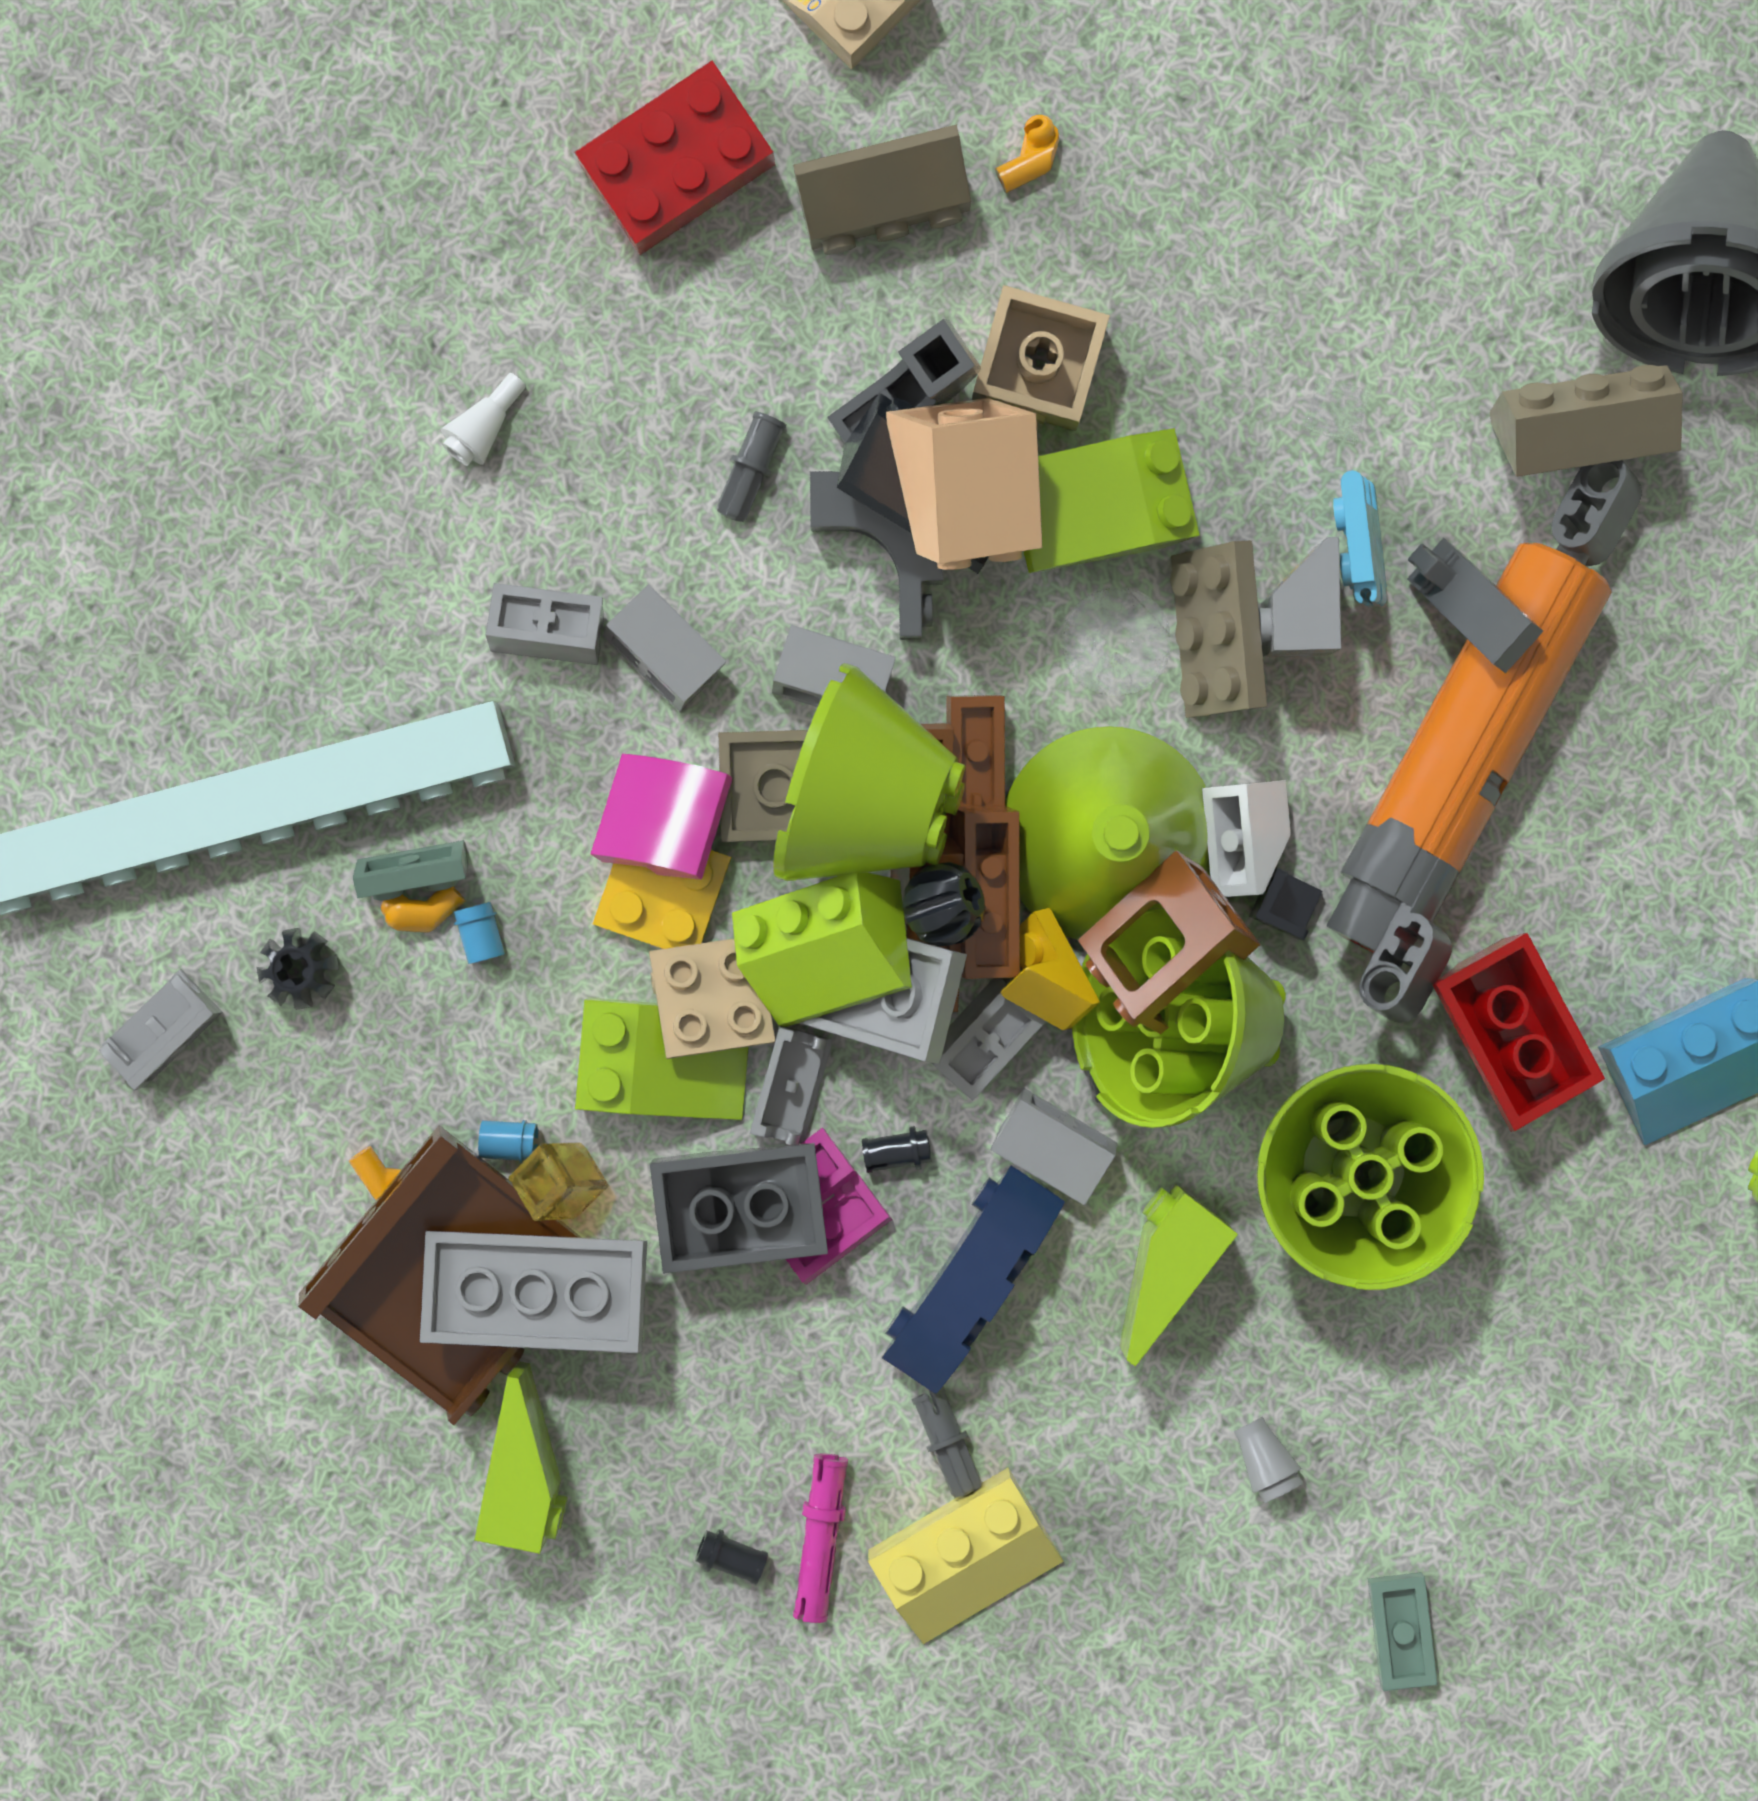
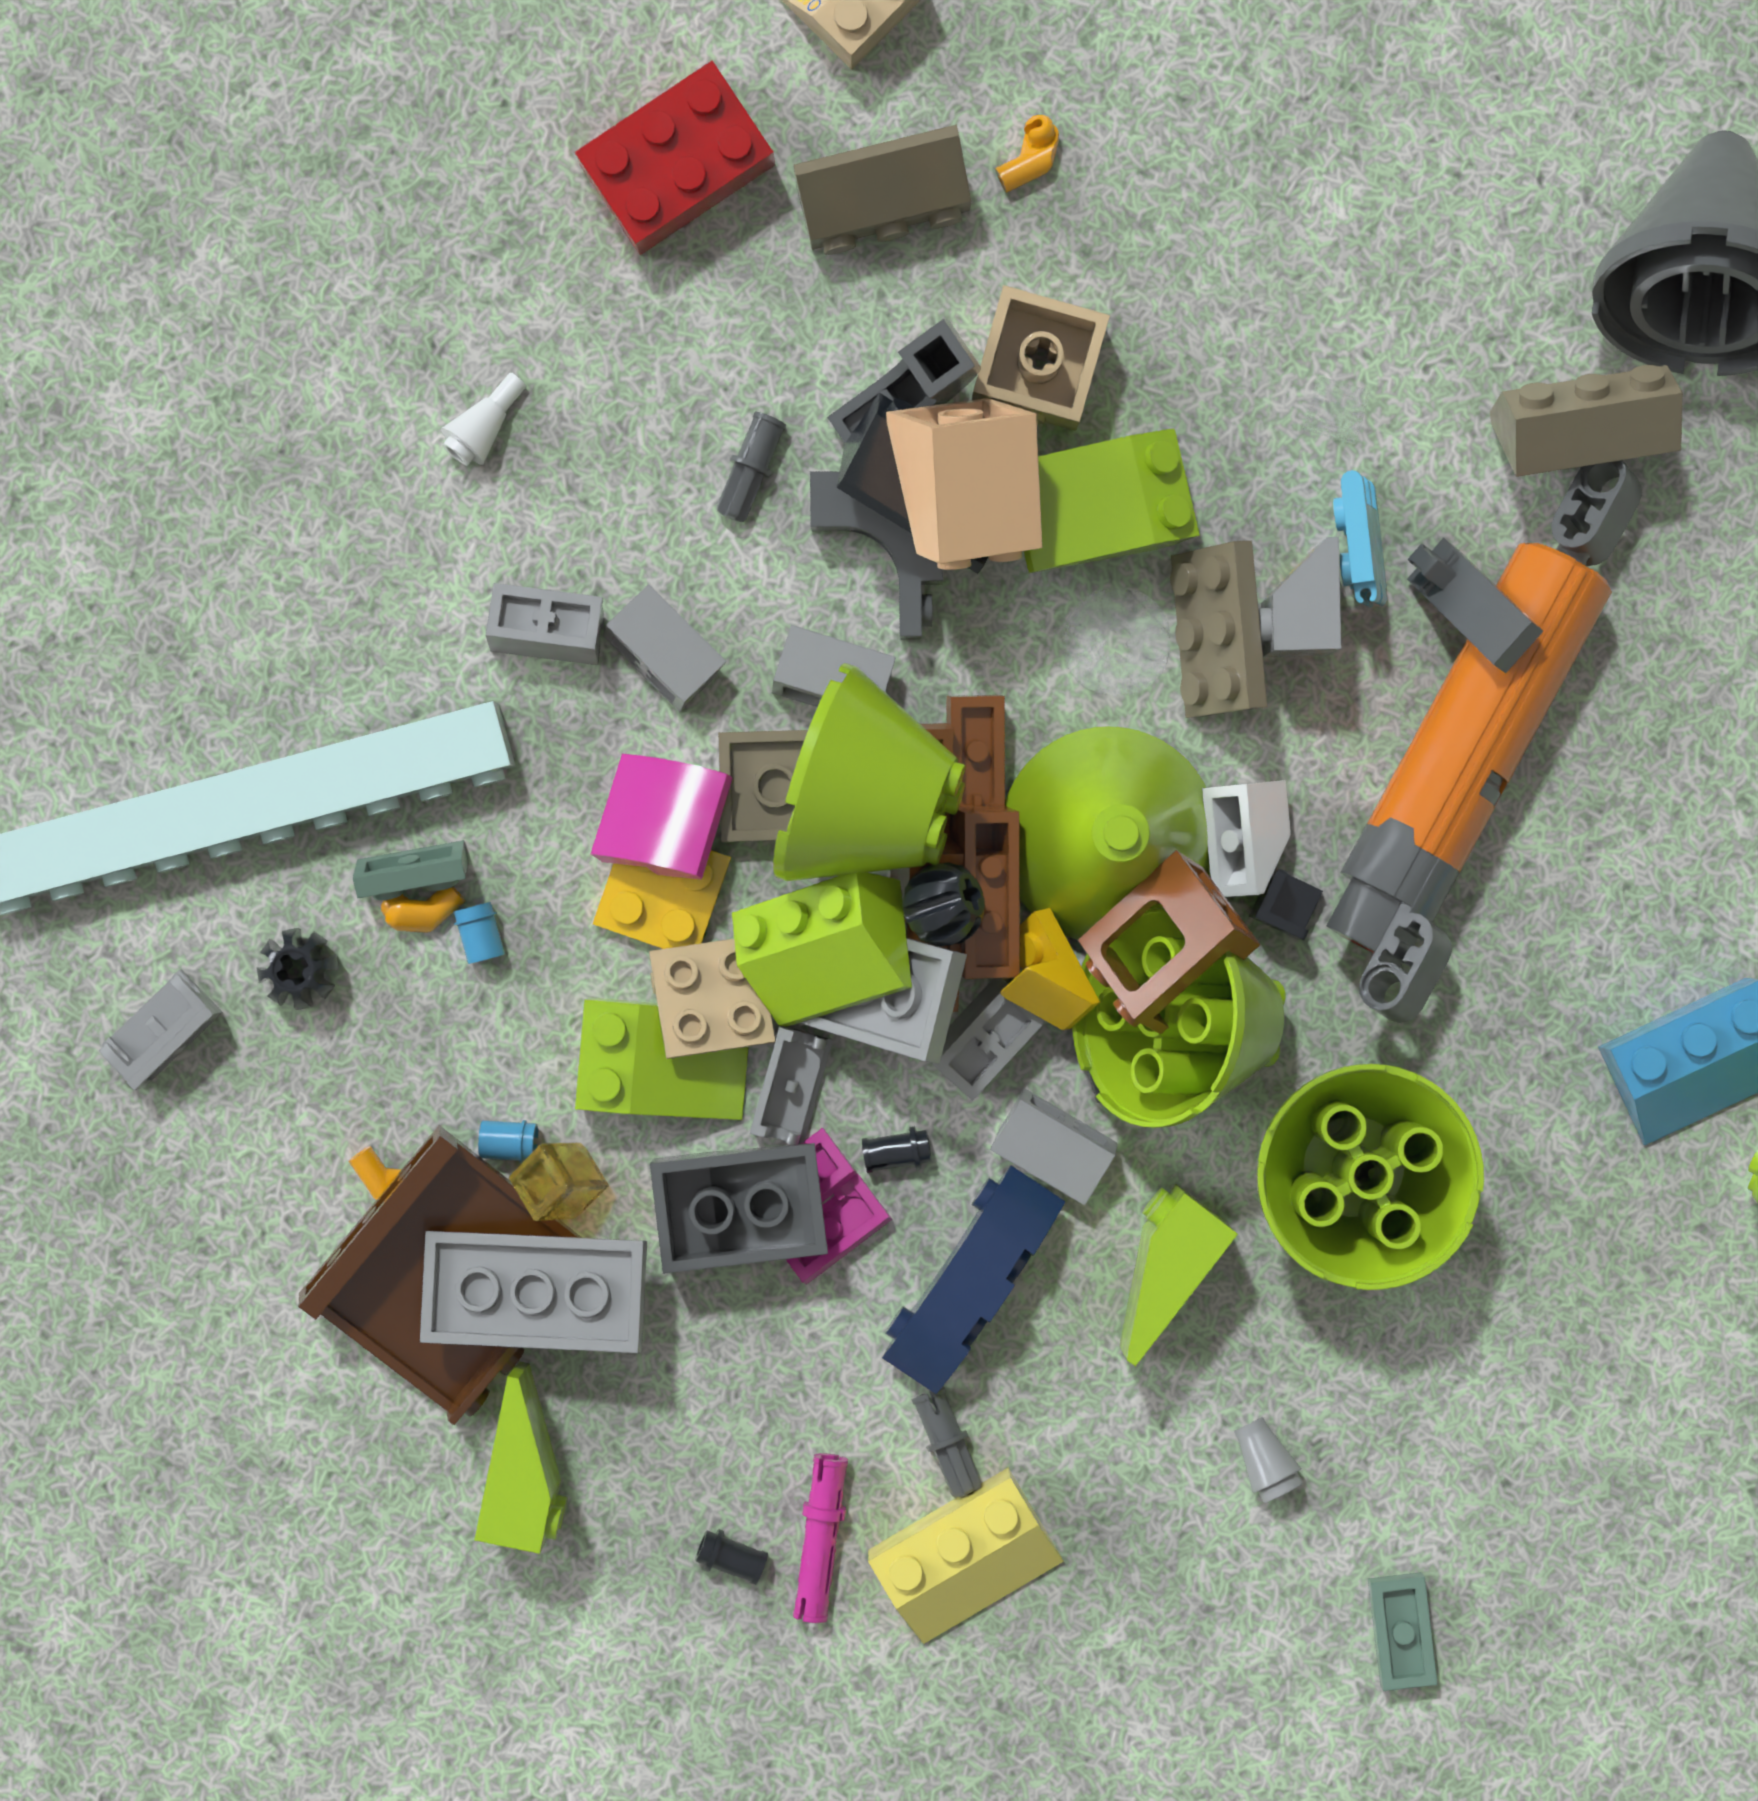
red slope [1432,932,1605,1132] -> none

